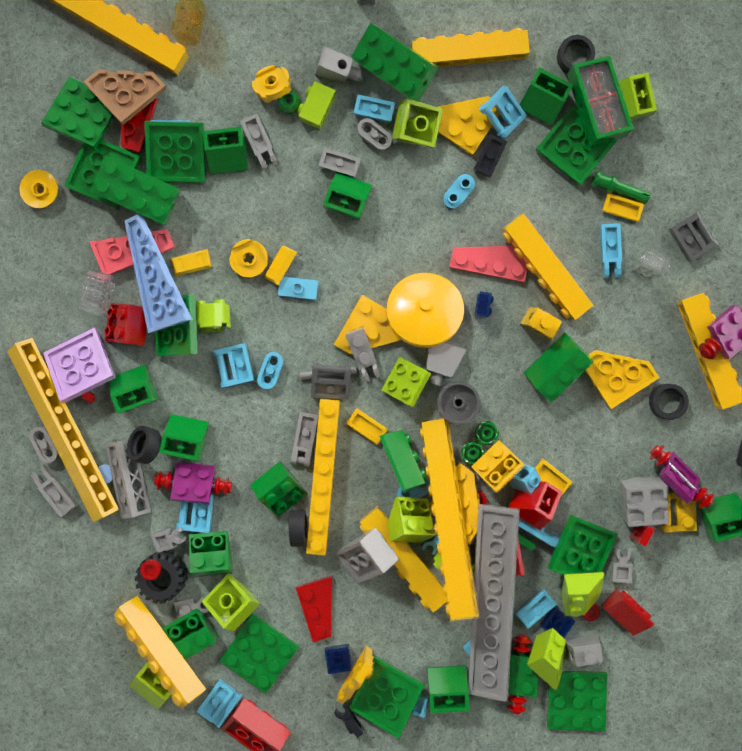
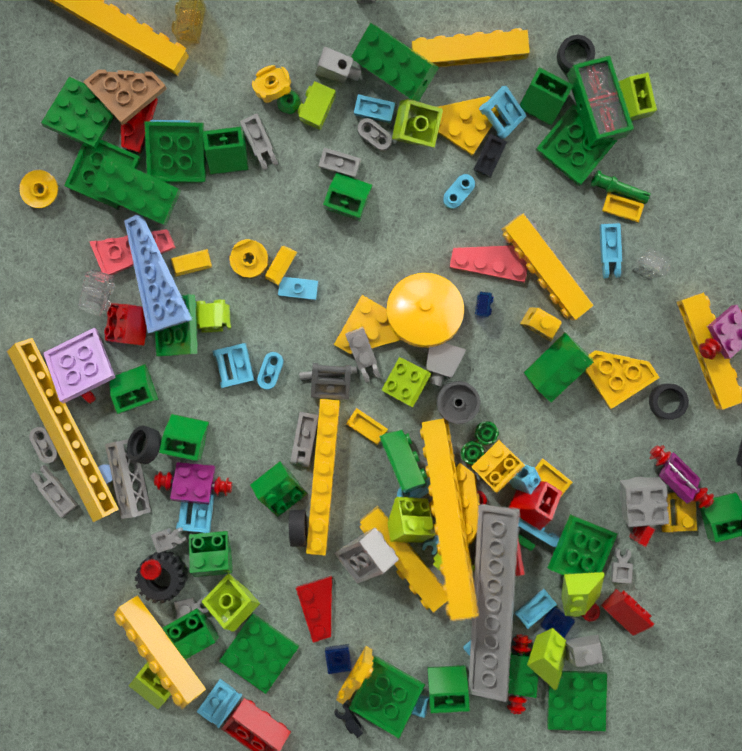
dark grey plate [669,211,720,262] -> none

